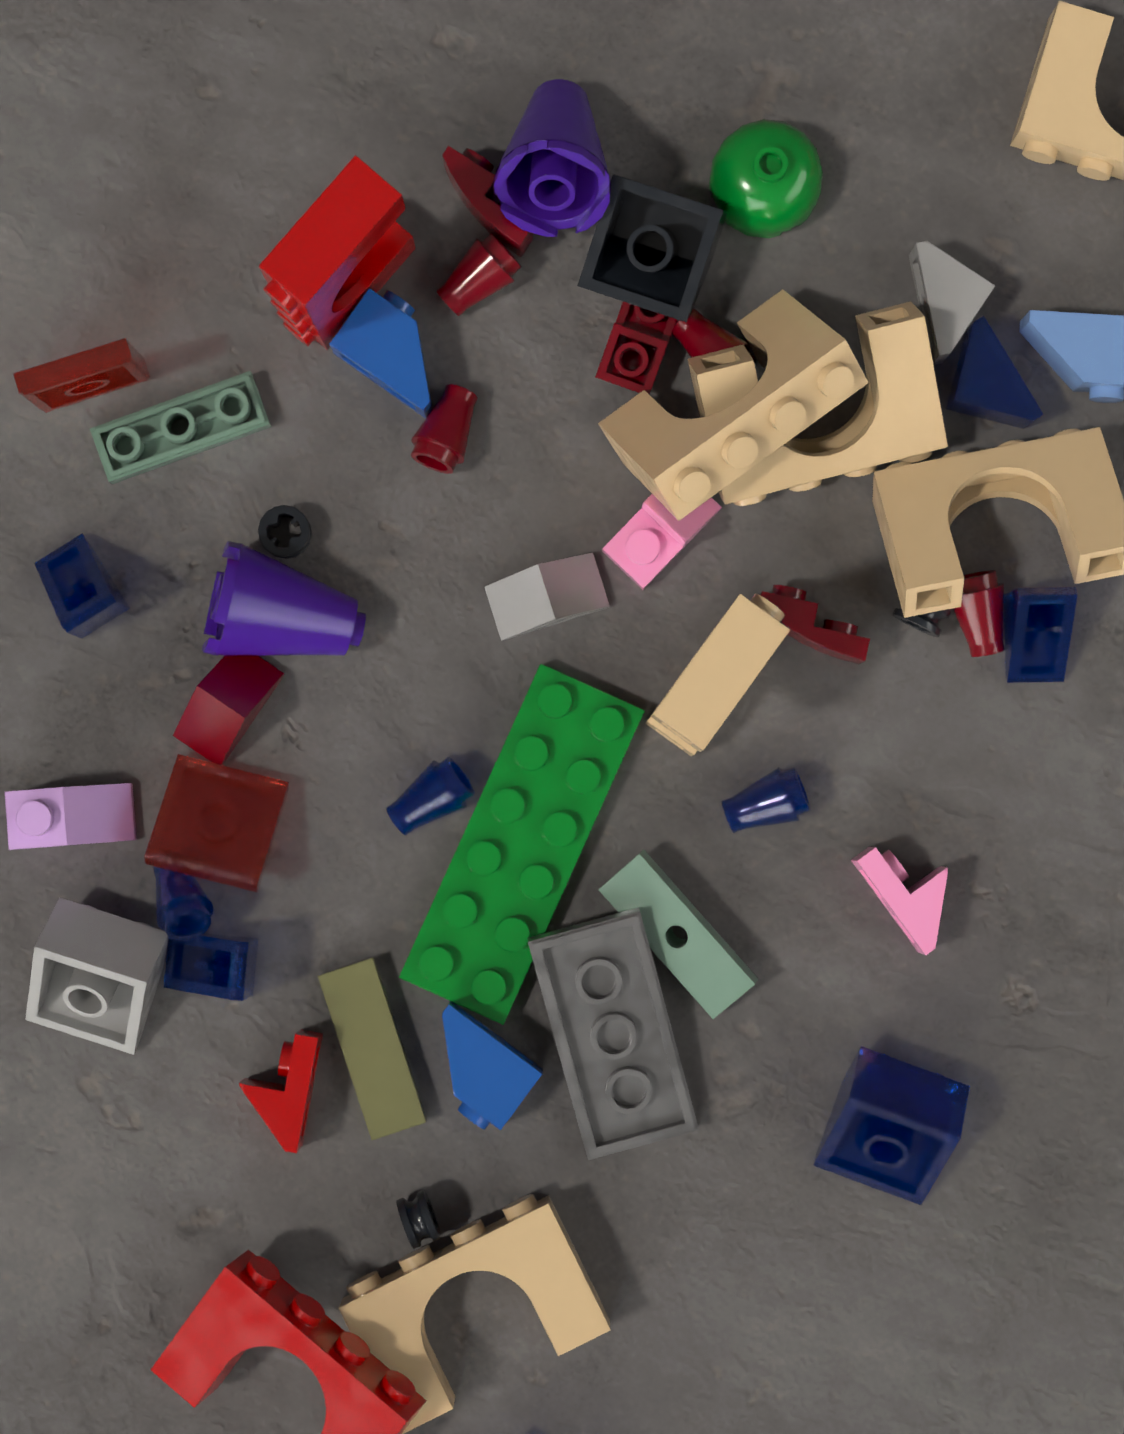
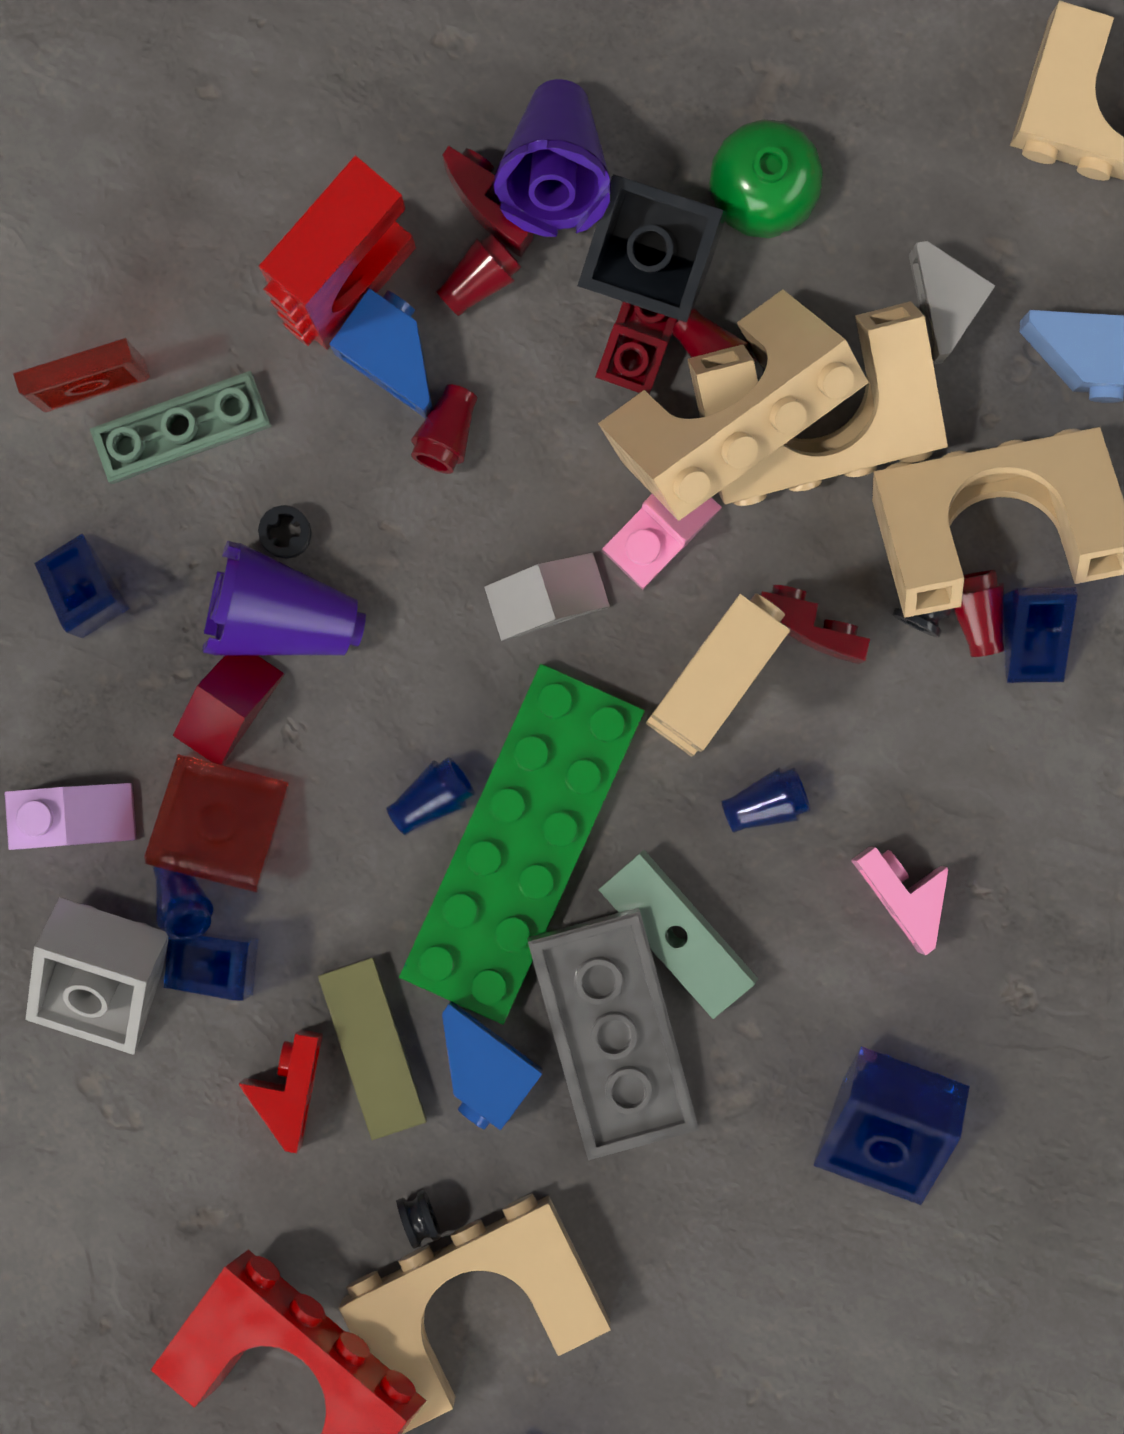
clear blue slope [946,316,1044,429] -> none

